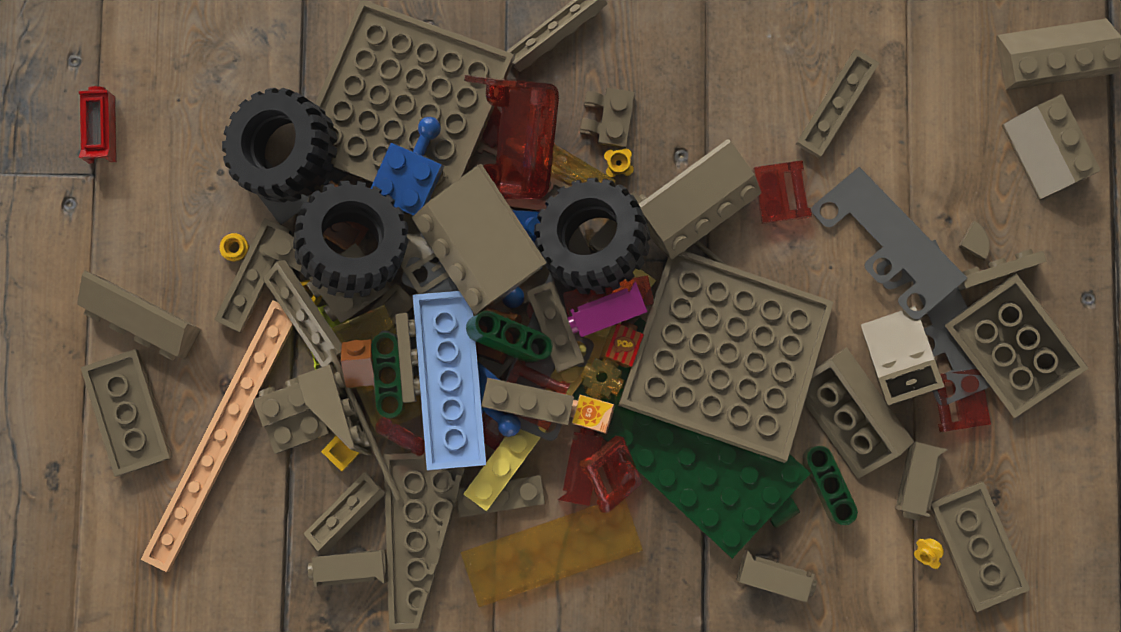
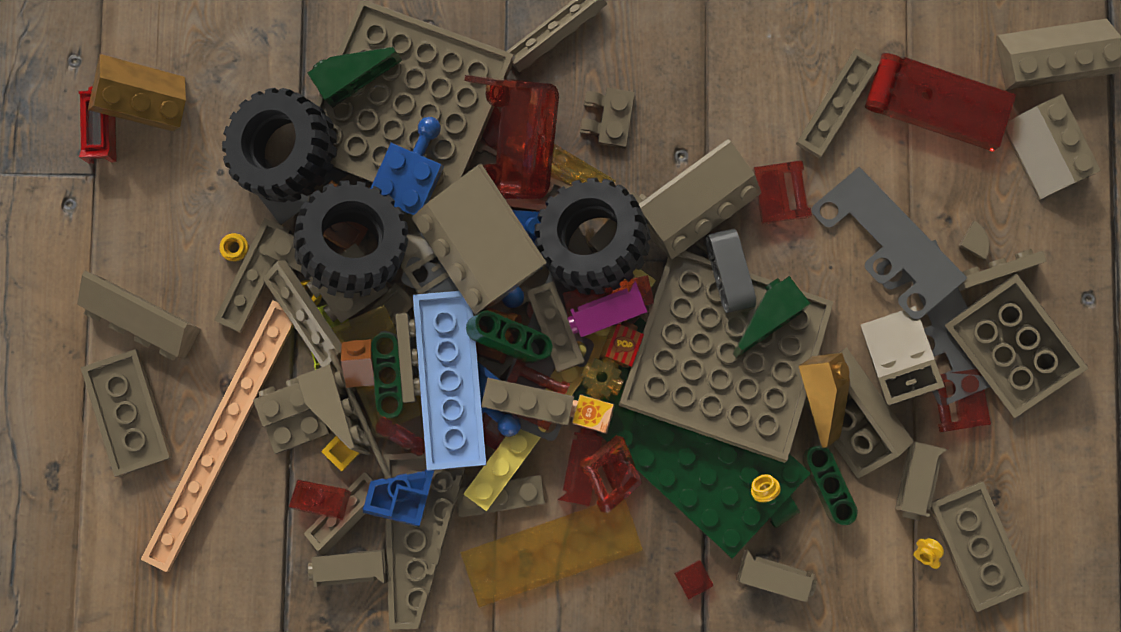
yellow plate [604,148,634,178] -> none
none -> pearl gold slope [88,54,186,131]
none -> clear red plate [289,480,351,520]
none -> dark green slope [307,47,402,108]
none -> blue slope [363,469,434,527]
none -> clear red plate [674,559,714,599]
none -> dark grey beam [705,229,756,313]
none -> dark green slope [733,276,811,358]
none -> yellow plate [751,475,781,502]
none -> pearl gold slope [799,353,850,448]
none -> clear red hinge [865,53,1016,152]

